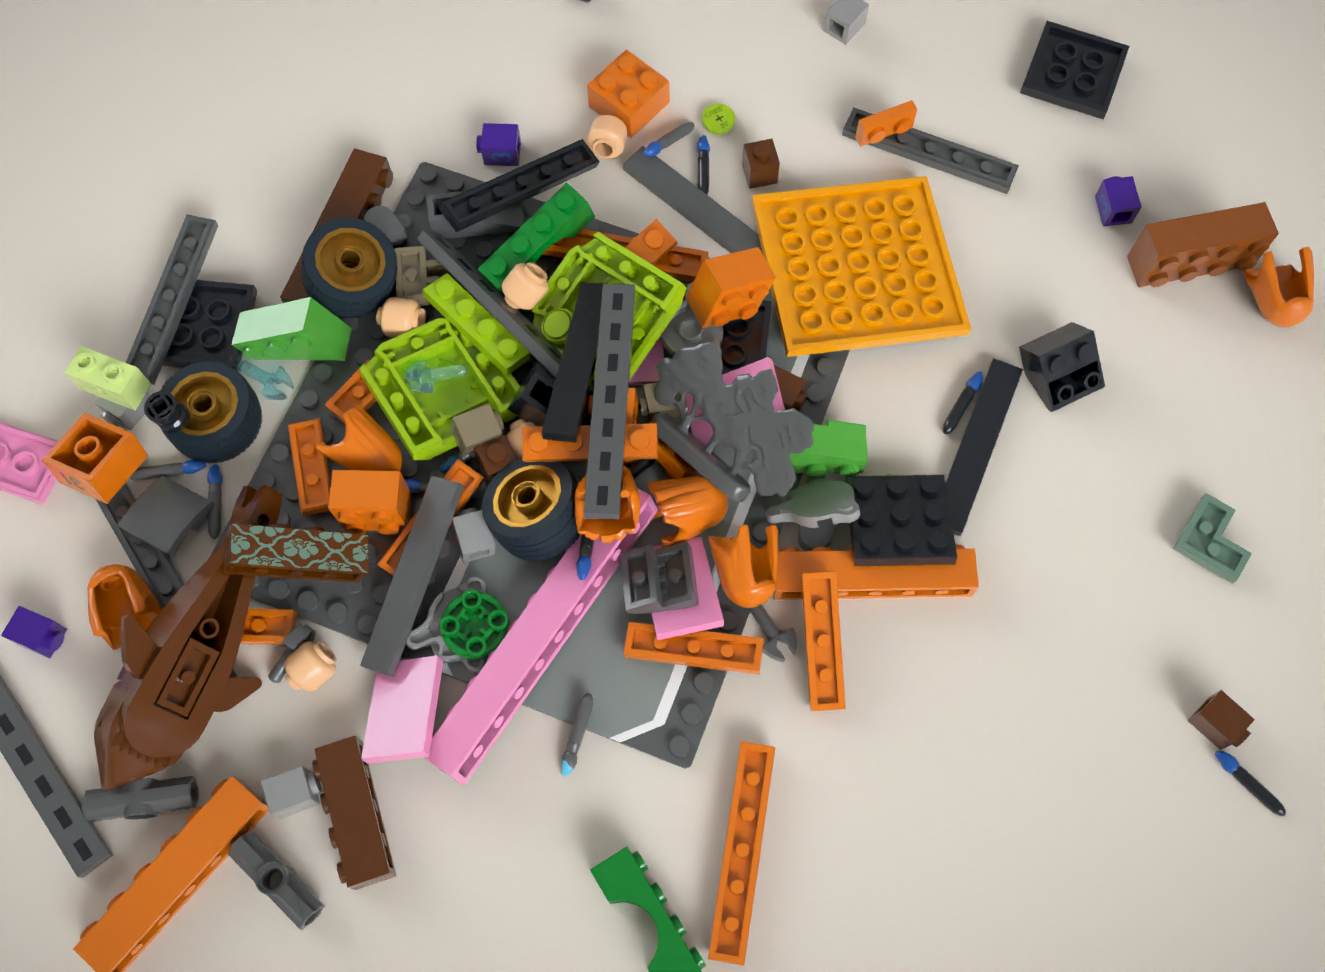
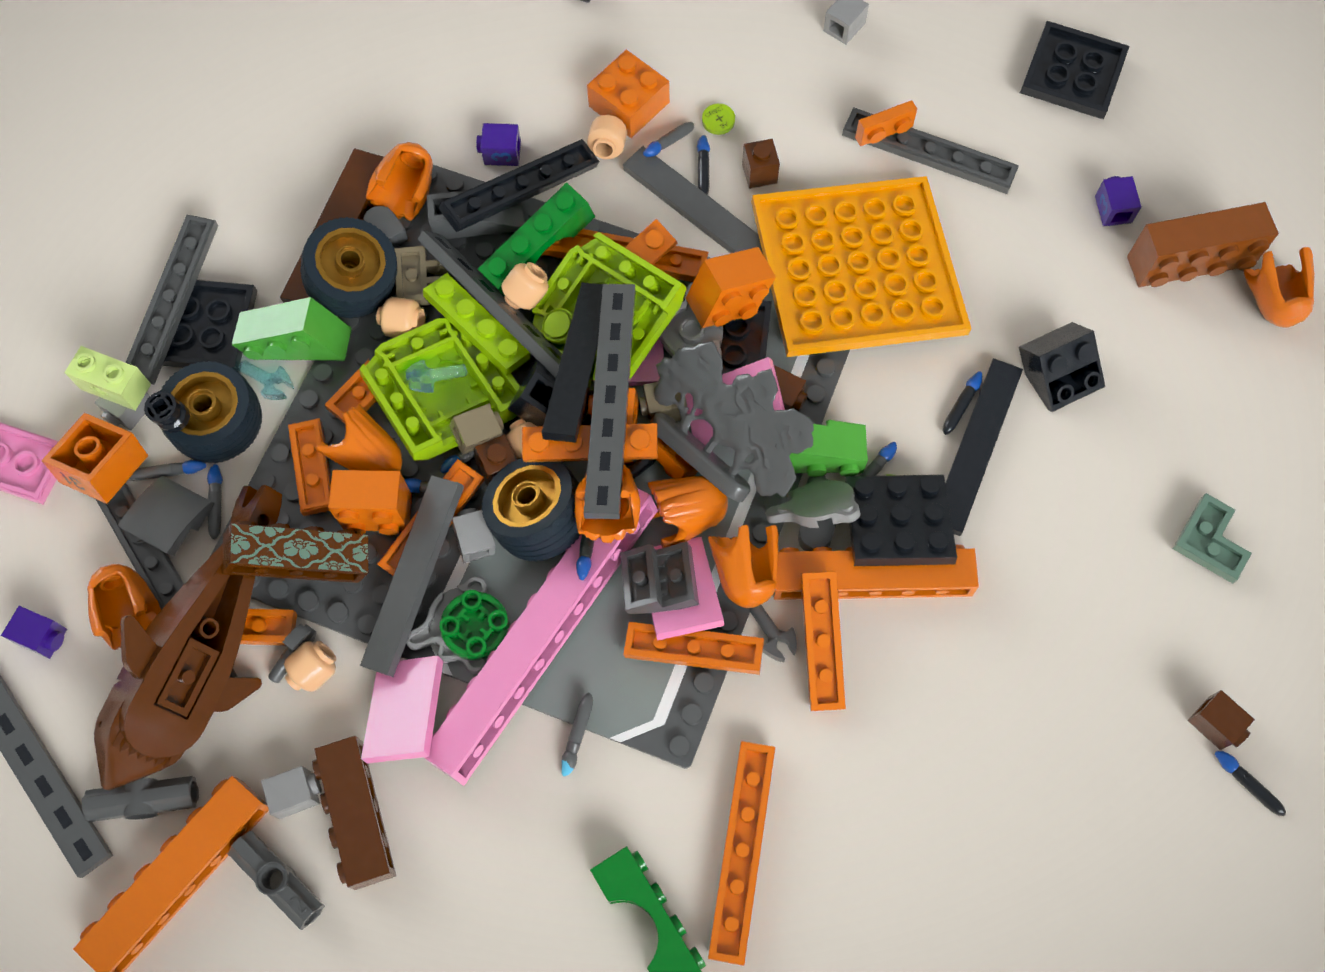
none -> orange hair [366,142,433,221]
none -> piece [860,442,897,476]

